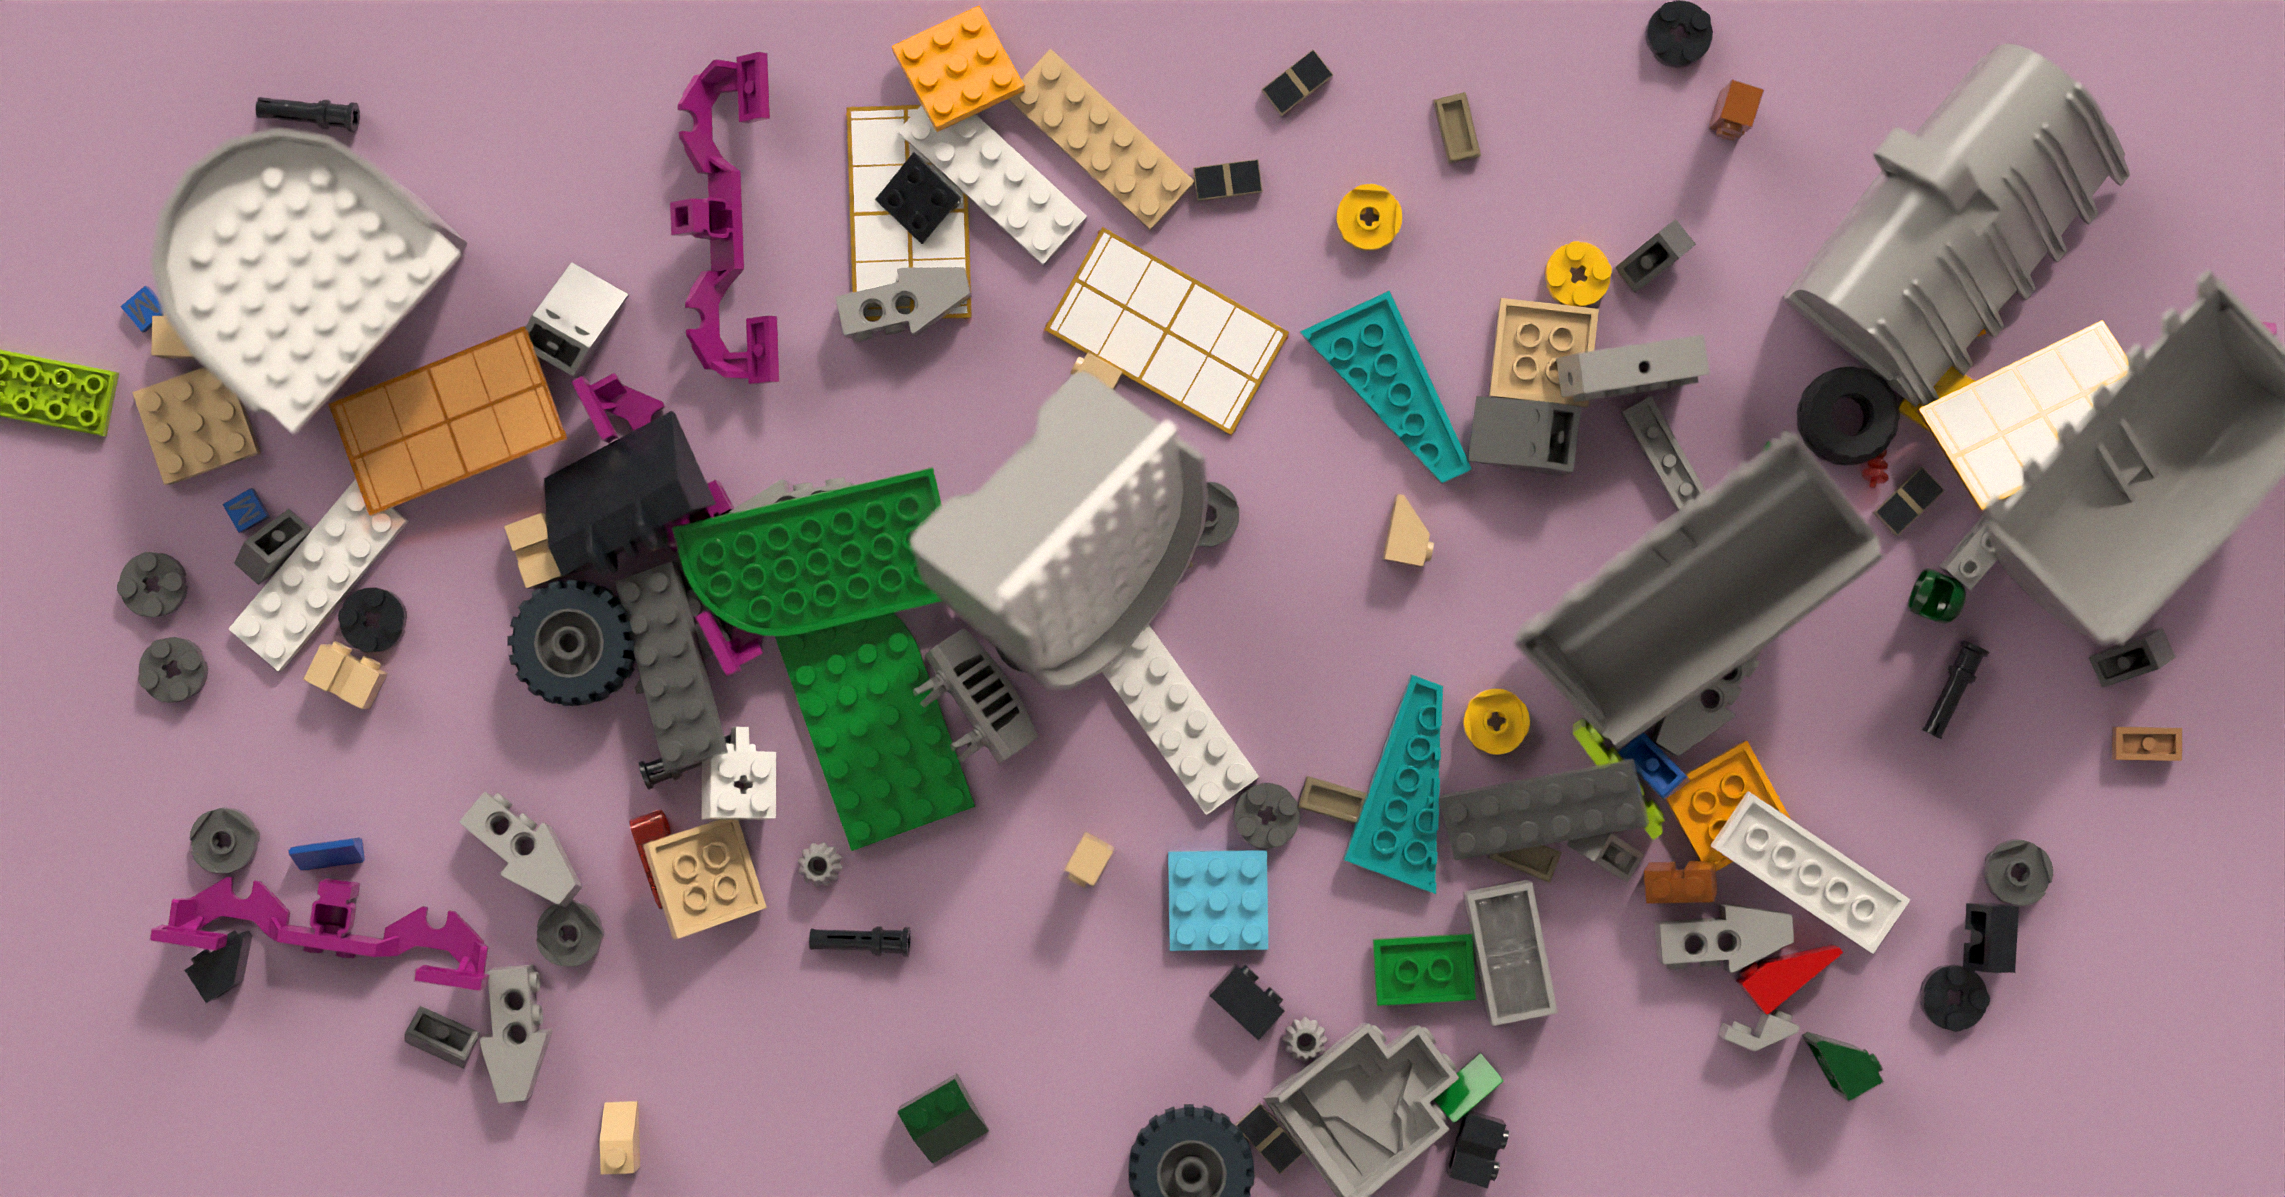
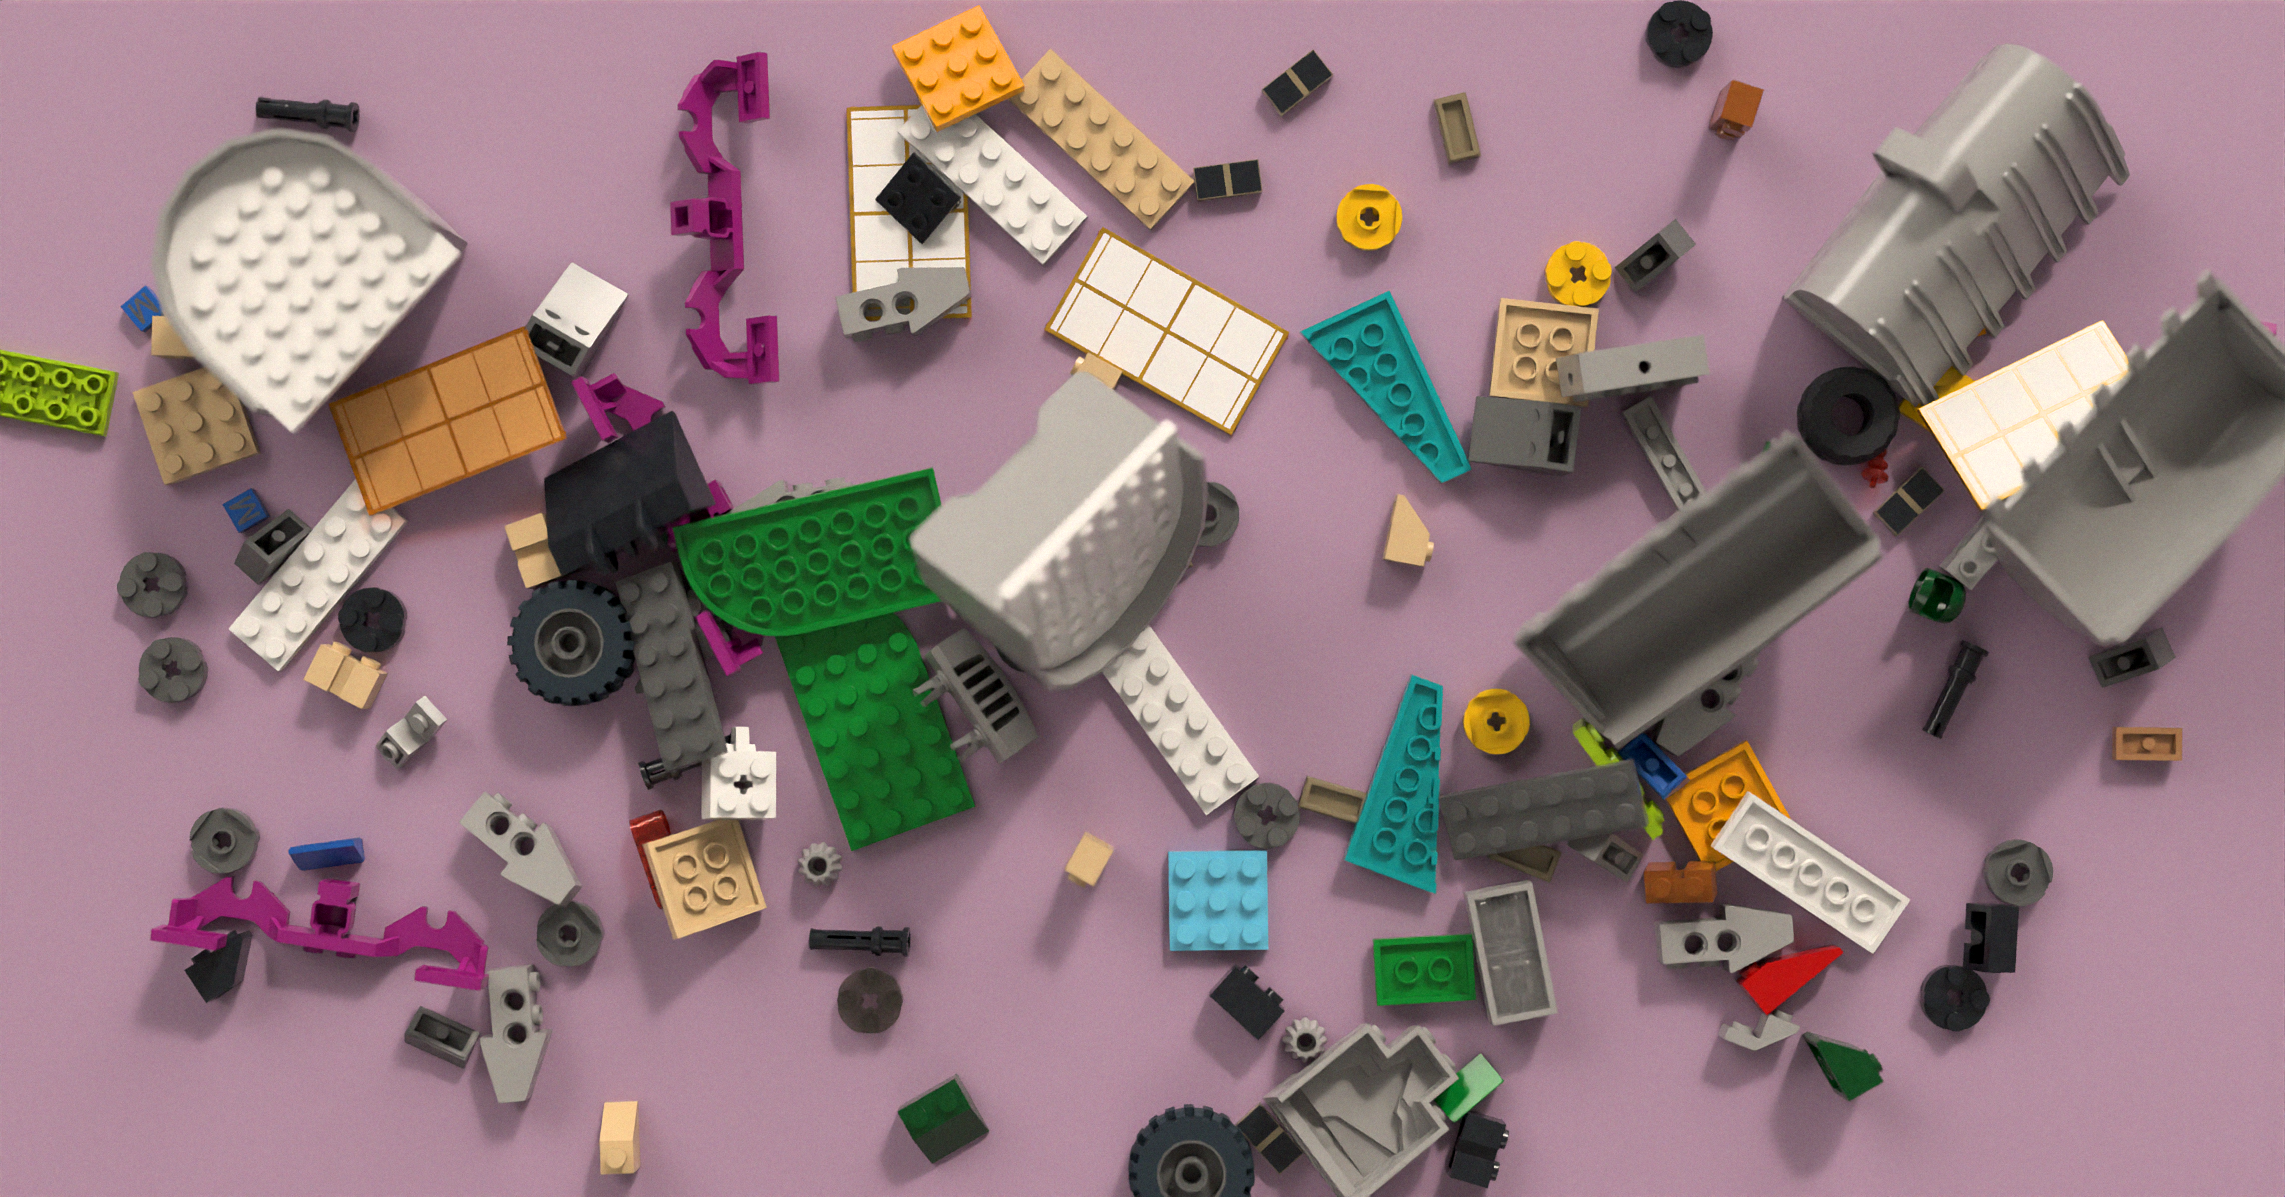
none -> light grey slope [375,696,447,770]
none -> clear smoke plate [837,967,904,1034]

